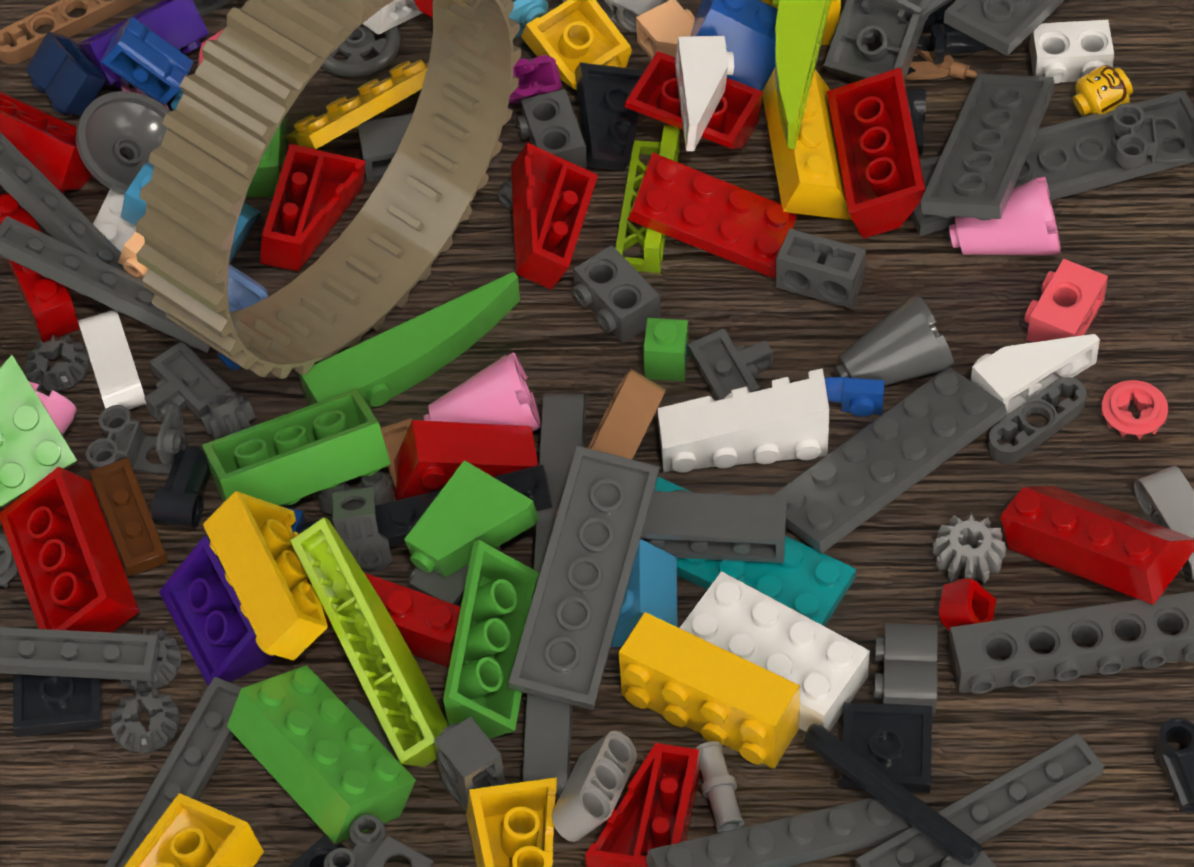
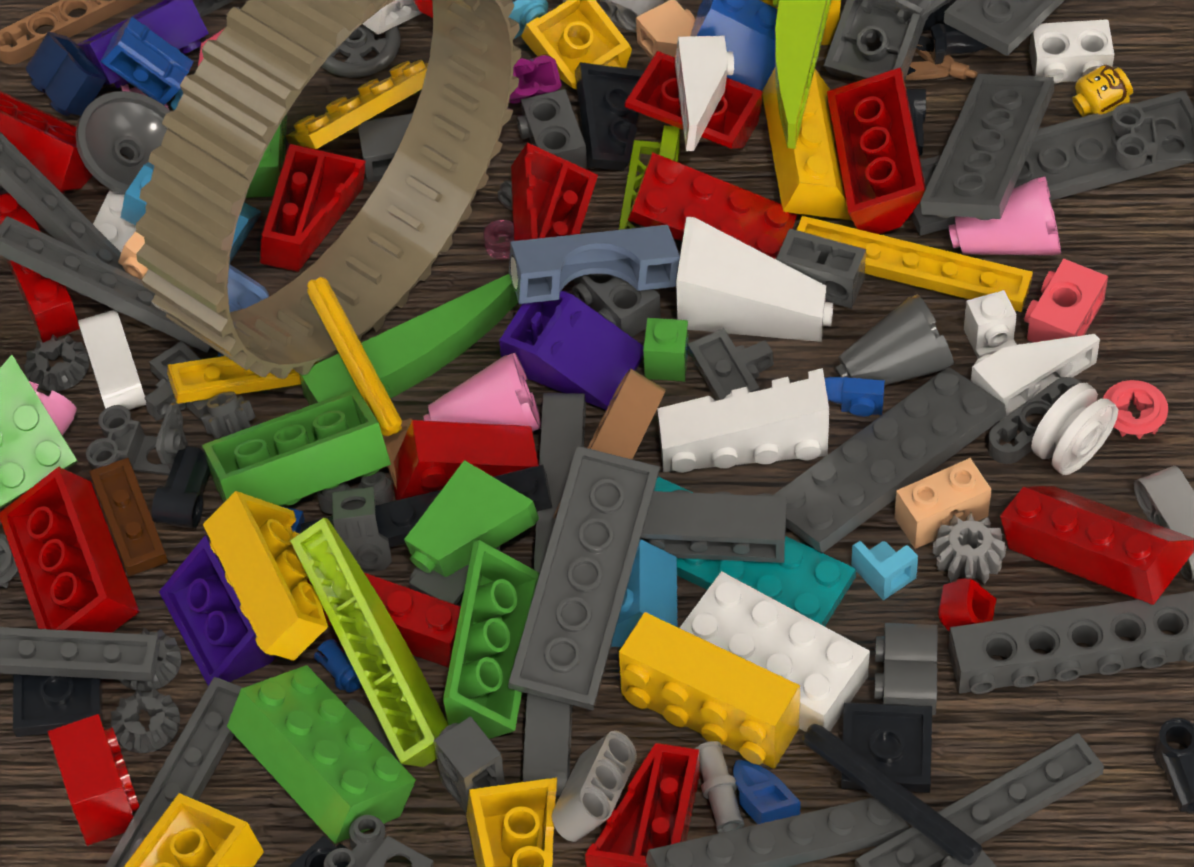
none -> red brick [47,714,140,846]
none -> yellow tile [167,356,319,404]
none -> yellow axle [307,277,402,437]
none -> blue pin [314,639,362,692]
none -> clear pink bush [484,220,514,260]
none -> dark purple slope [499,291,644,410]
none -> sand blue arch [509,225,680,304]
none -> white slope [676,217,833,342]
none -> blue plate [733,760,801,824]
none -> yellow plate [797,216,1033,312]
none -> medium azure panel [851,541,918,601]
none -> light nougat brick [894,458,991,549]
none -> white brick [964,290,1017,359]
none -> white wheel [1031,383,1118,475]

